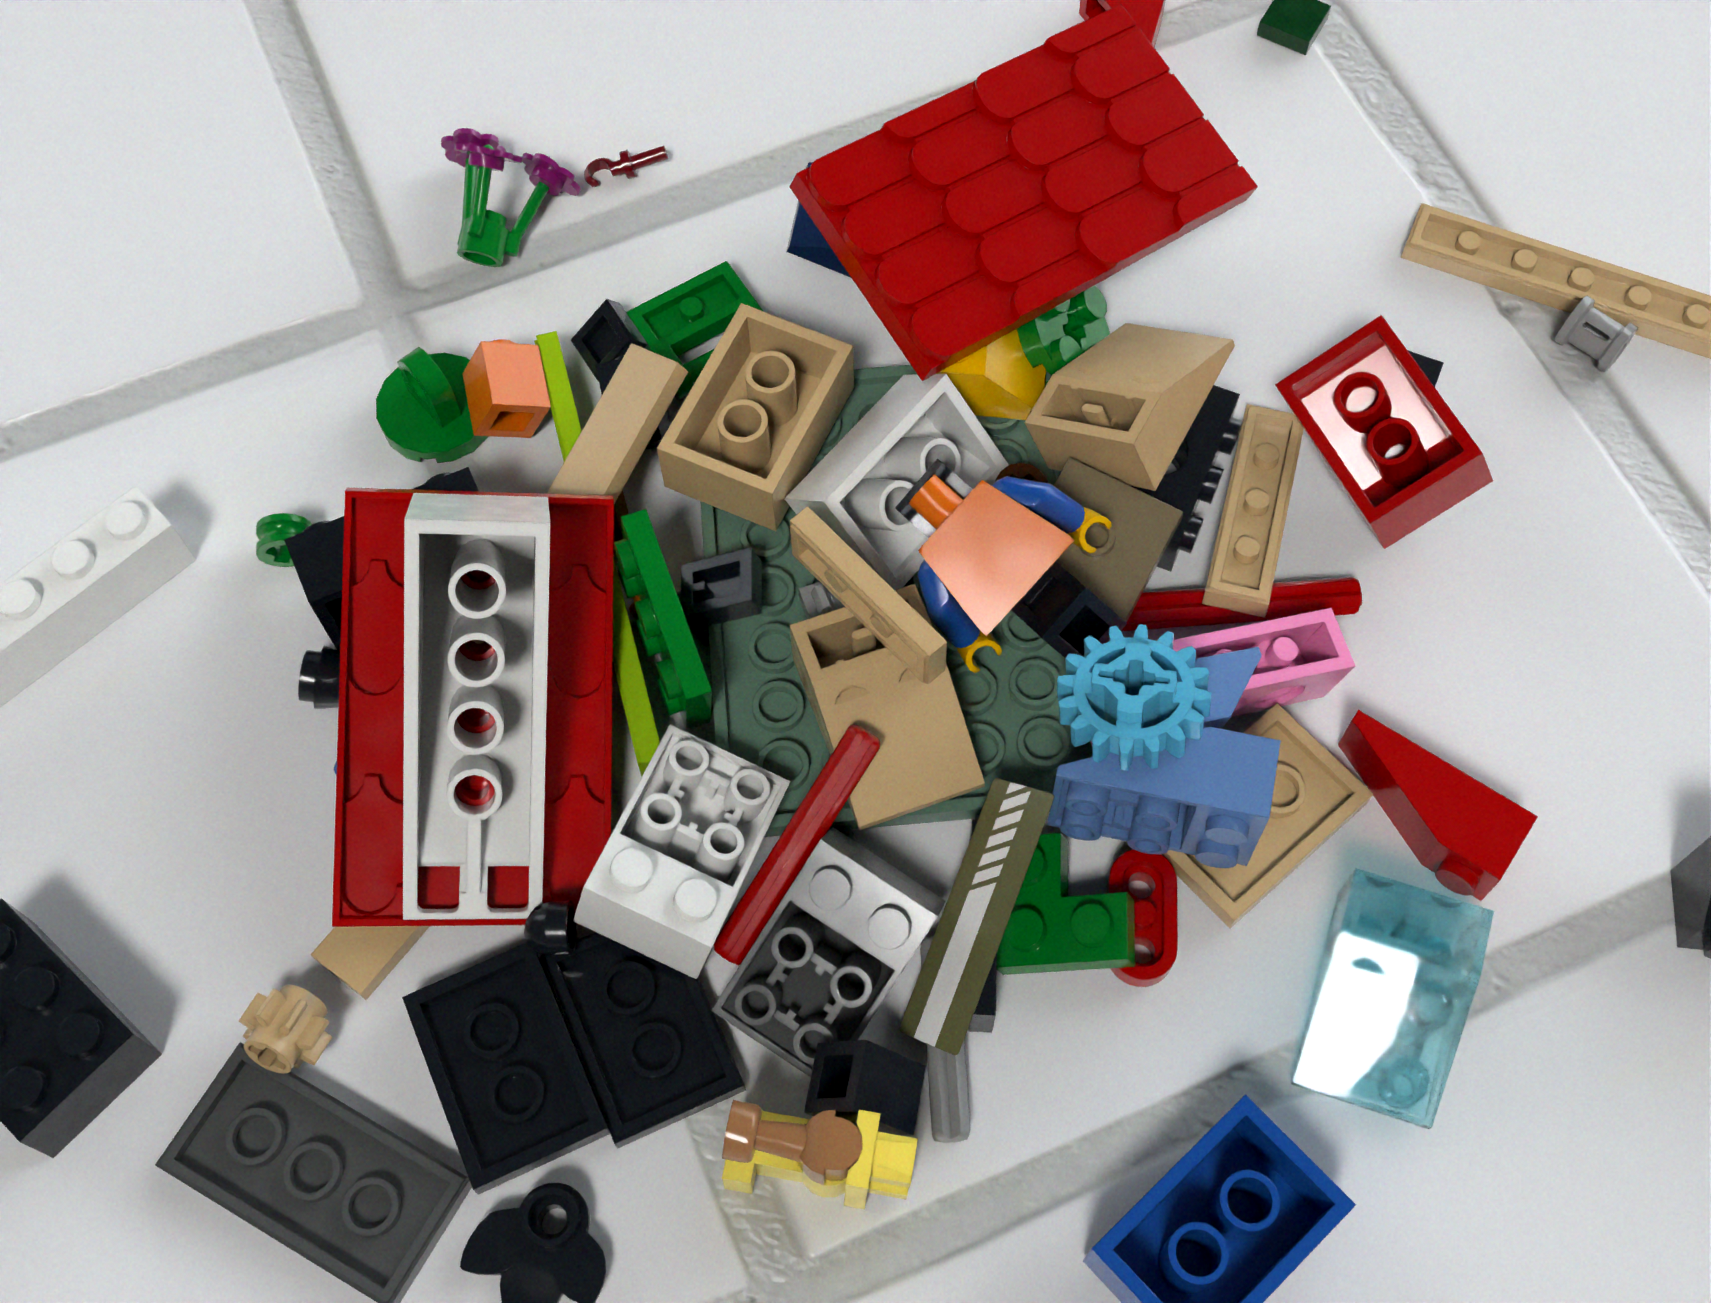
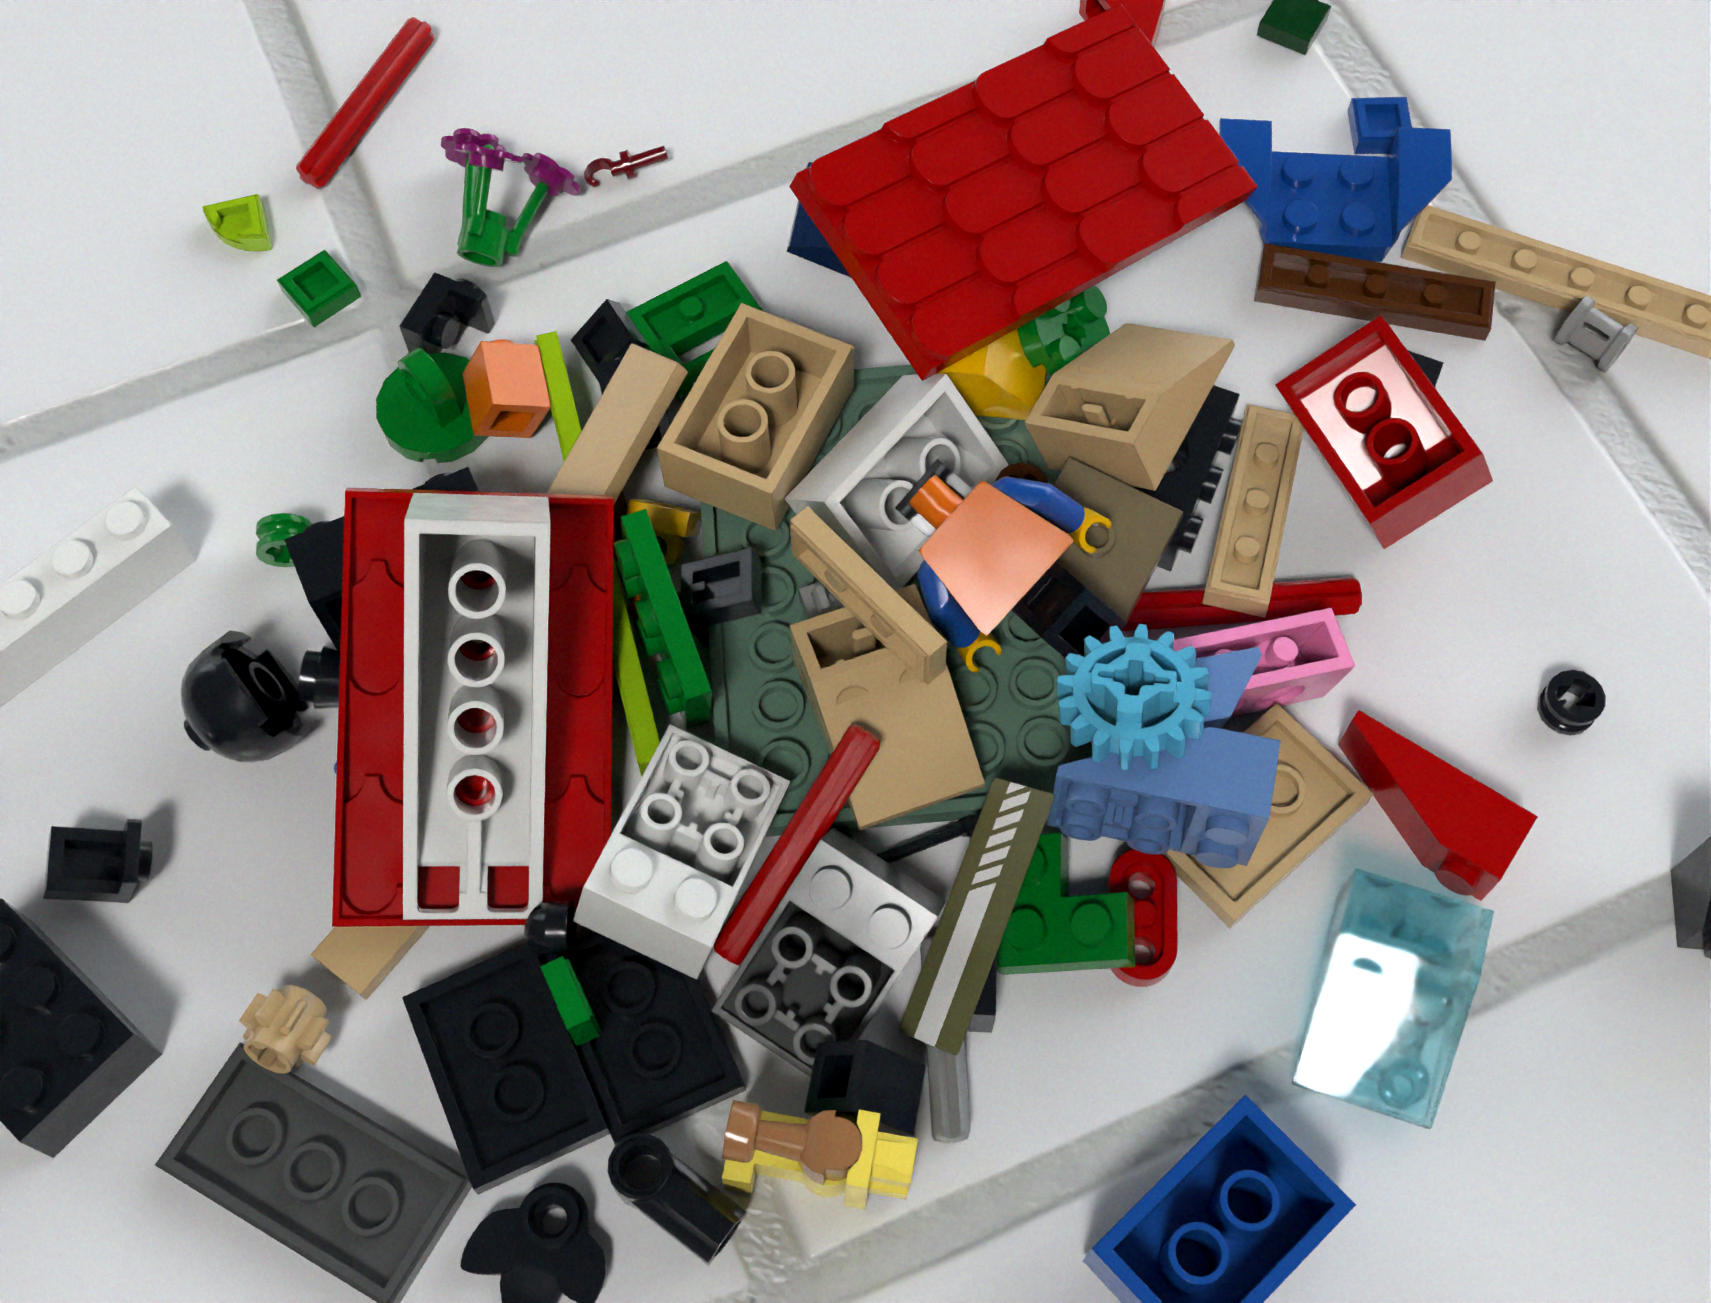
none -> black bracket [43,819,153,903]
none -> black cylinder [181,630,312,762]
none -> lime tile [202,194,272,252]
none -> green tile [277,249,361,327]
none -> red axle [296,17,434,189]
none -> black bracket [399,272,495,354]
none -> green tile [540,956,601,1047]
none -> black piece [607,1133,747,1266]
none -> yellow tile [627,499,701,565]
none -> black hinge [873,815,975,863]
none -> blue piece [1219,118,1452,262]
none -> reddish brown tile [1254,243,1496,341]
none -> blue tile [1347,97,1412,154]
none -> black bush [1537,670,1606,736]

